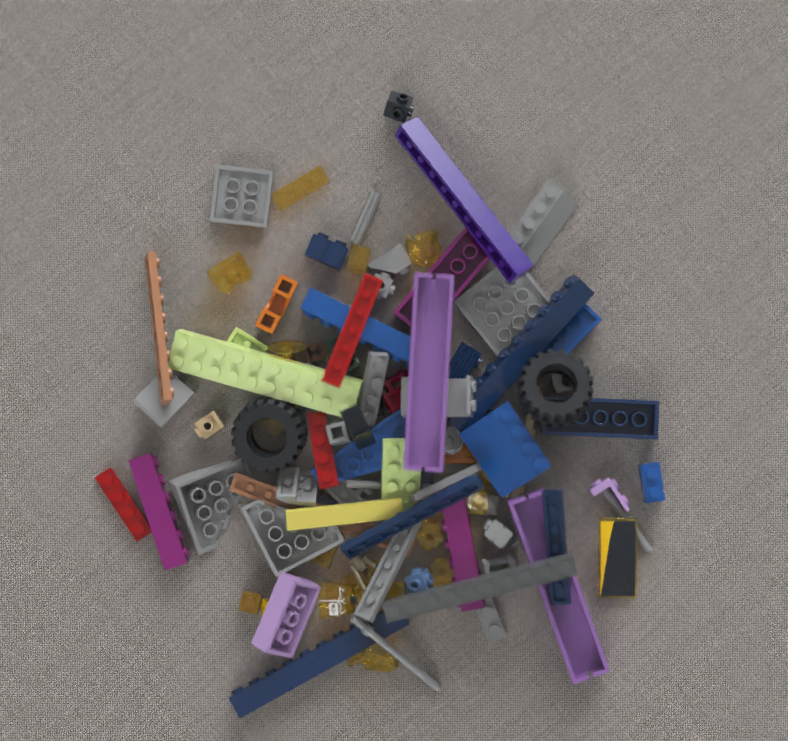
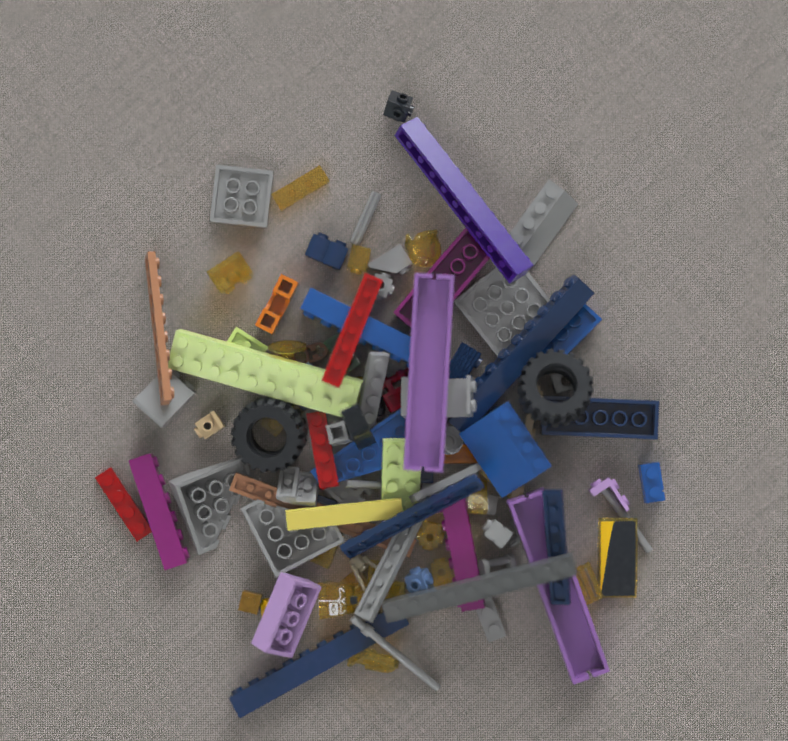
none -> clear yellow tile [576,562,604,605]

